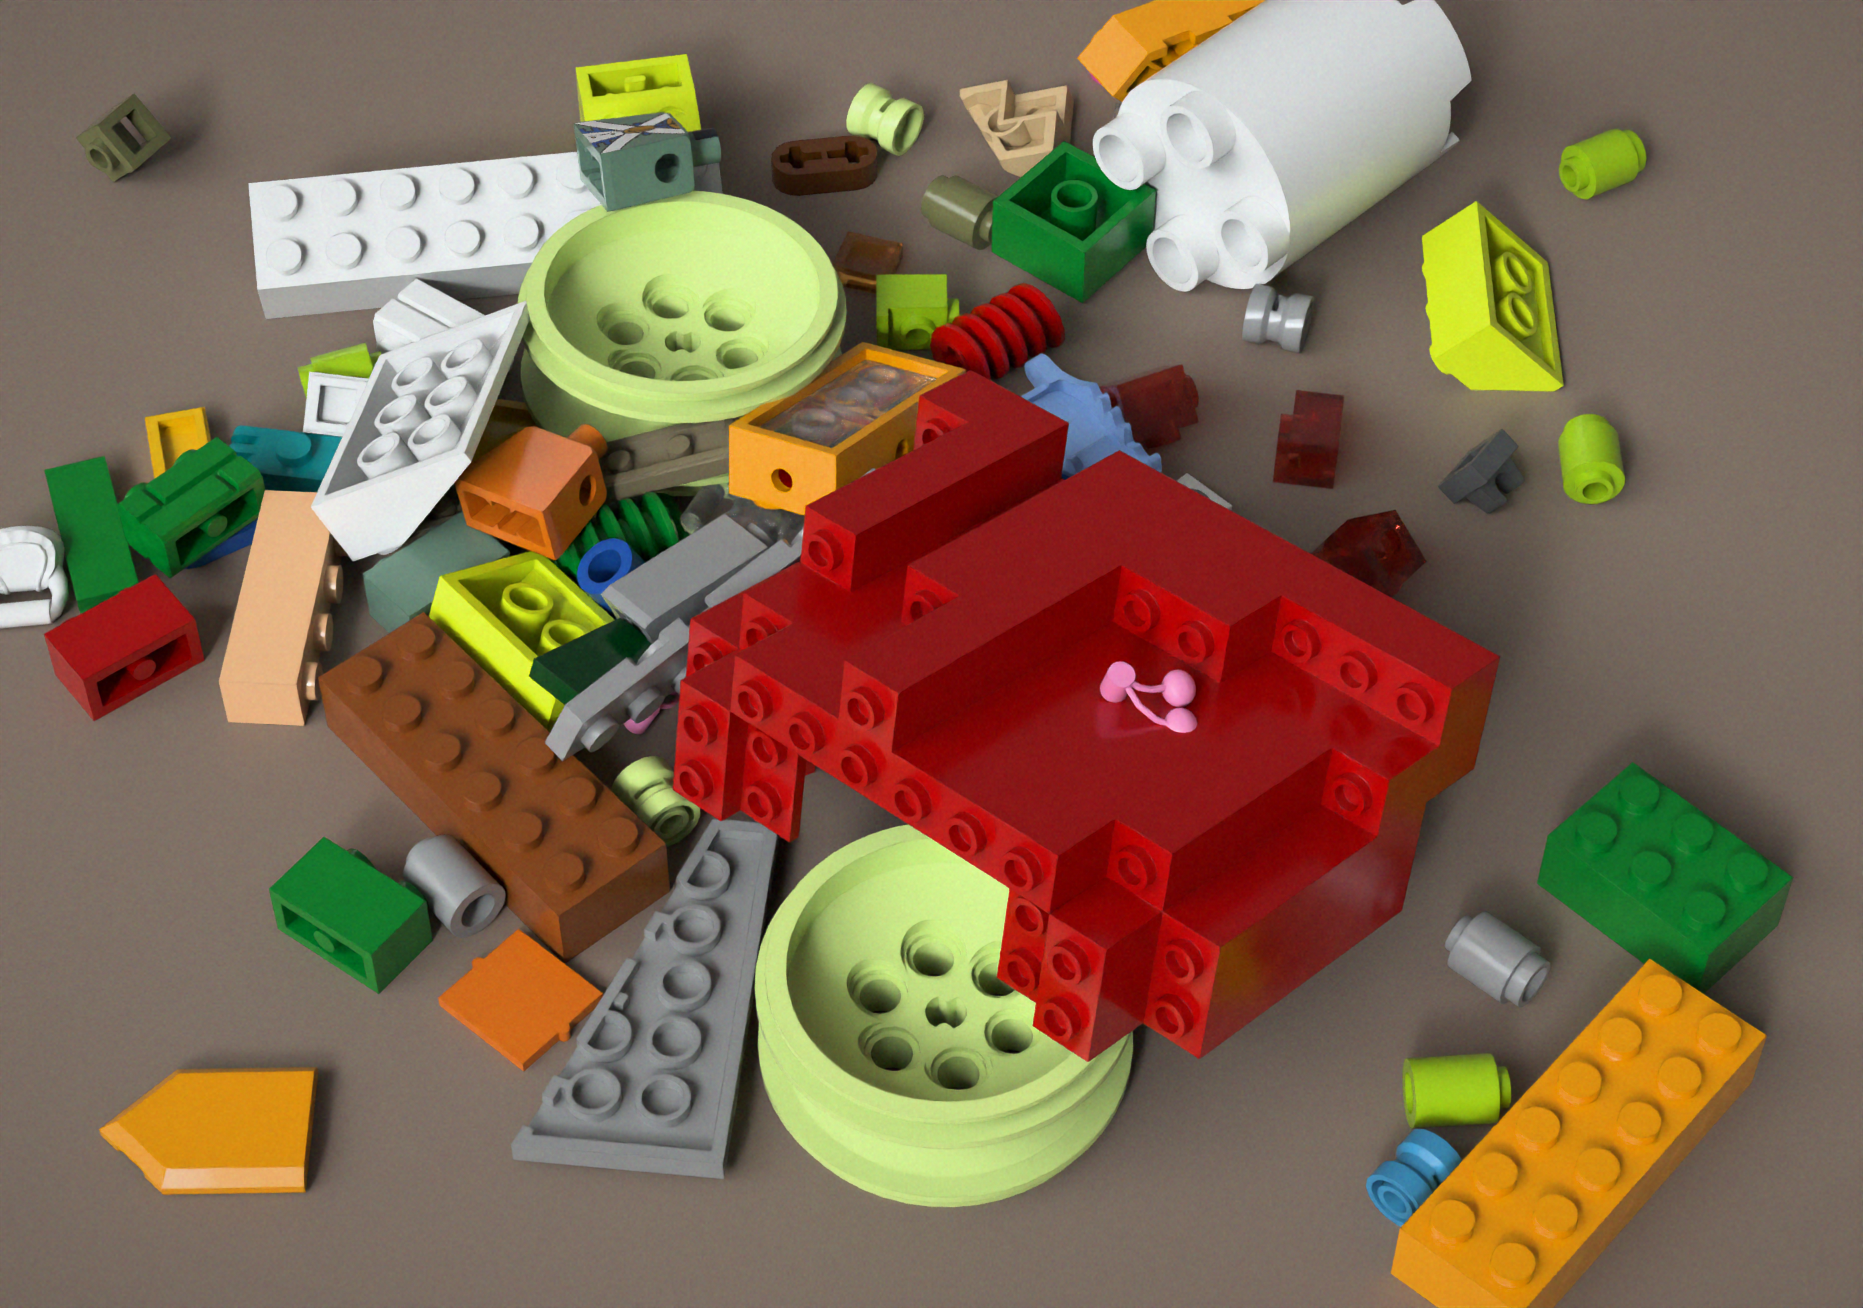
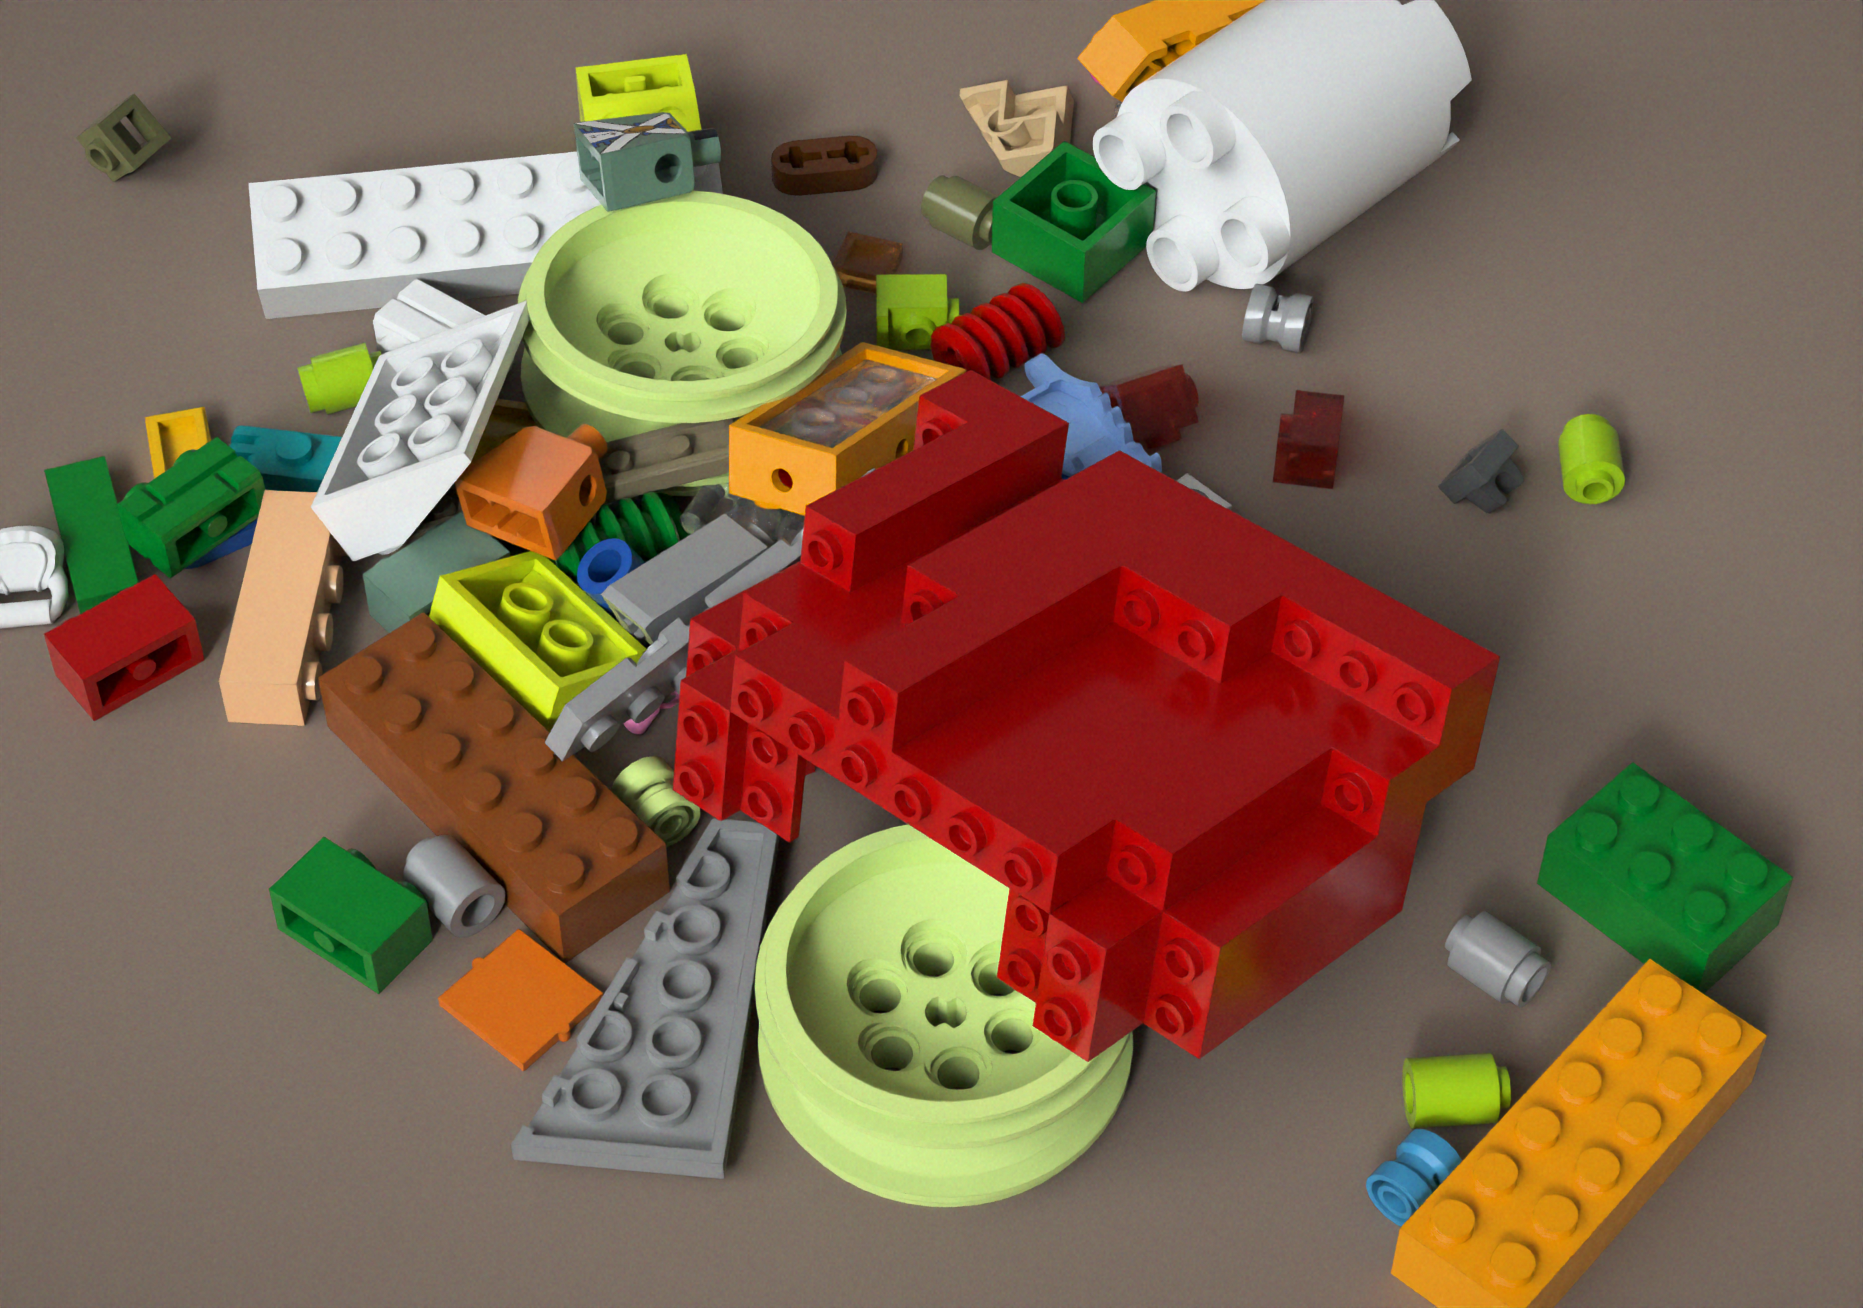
light orange tile [99,1067,318,1195] -> none
white tile [303,371,369,437] -> none
dark green tile [529,618,651,705] -> none
yellowish green wheel [846,83,924,156] -> none
bright pink piece [1100,661,1198,733] -> none
clear red brick [1310,510,1427,597] -> none
neon yellow slope [1422,201,1564,391] -> none
lime brick [1559,129,1646,199] -> none

